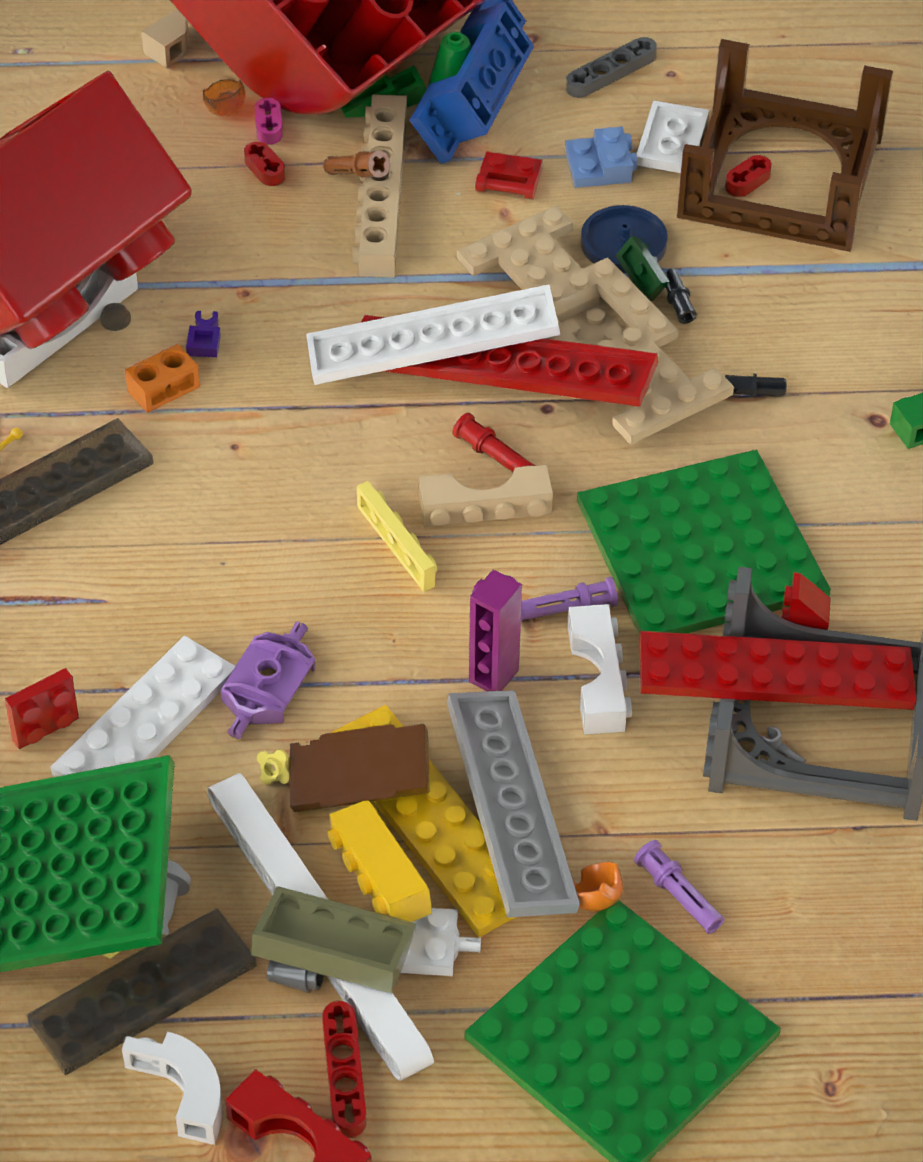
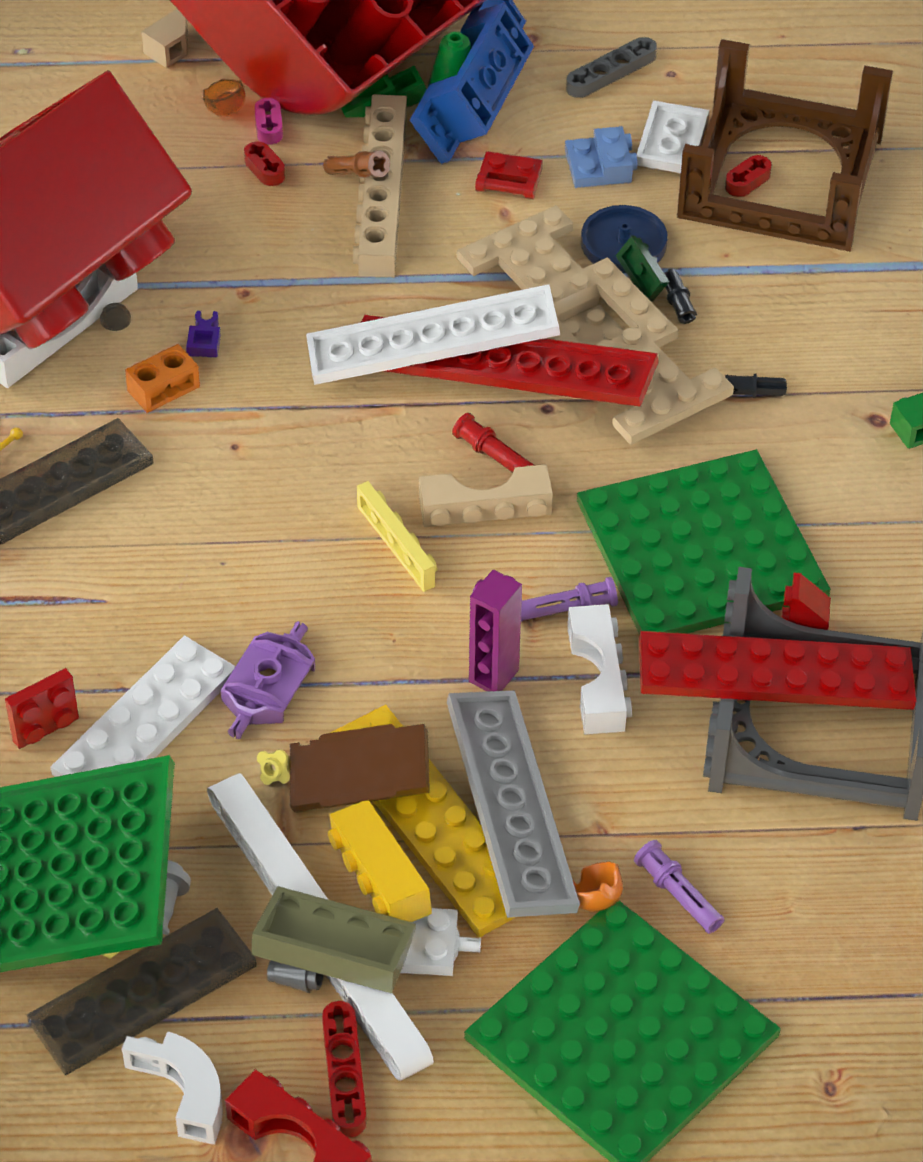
light grey hand [761,726,806,763] -> none

